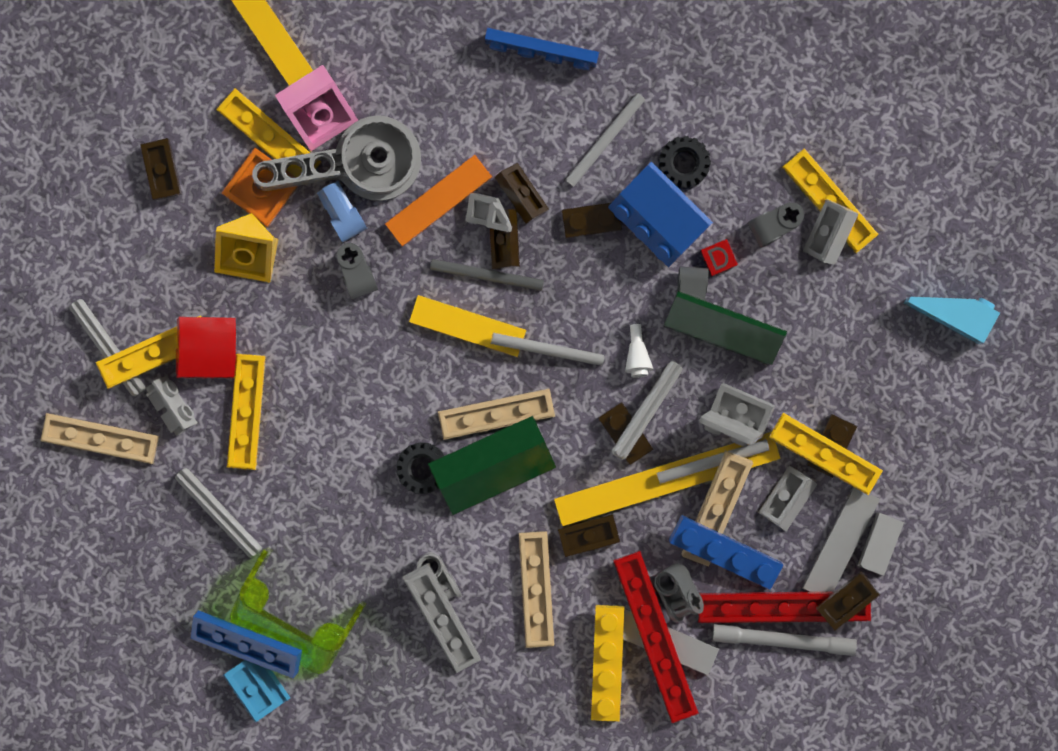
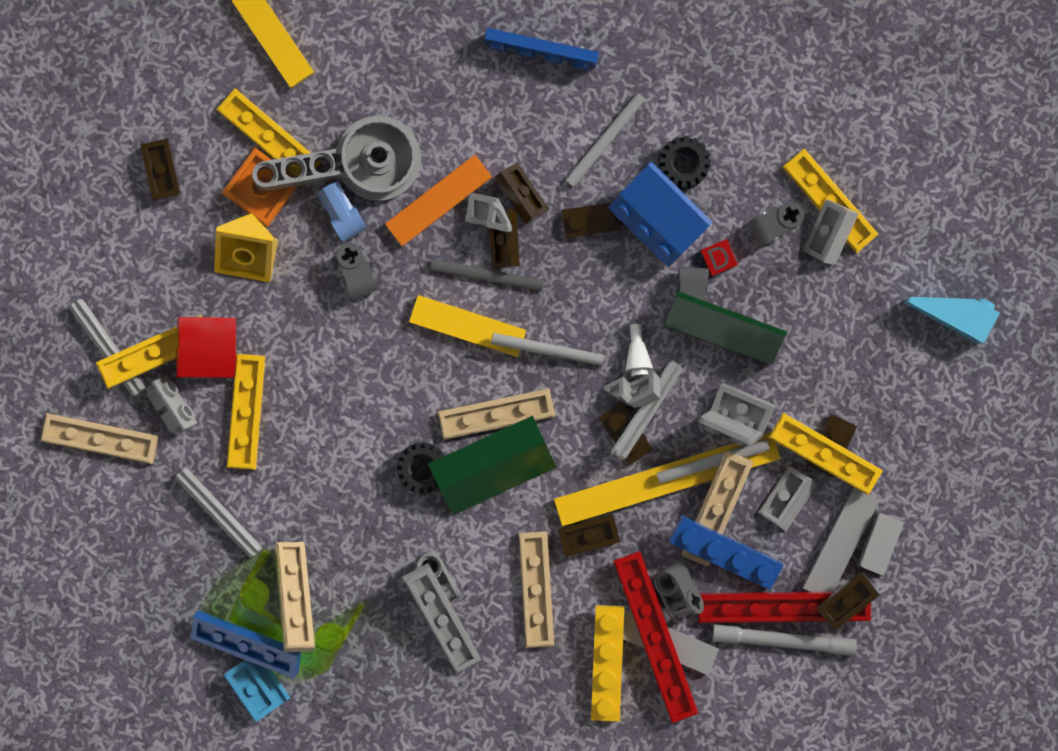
bright pink slope [275,65,358,151] -> none
none -> tan tile [275,542,315,652]
none -> light grey slope [604,371,661,408]

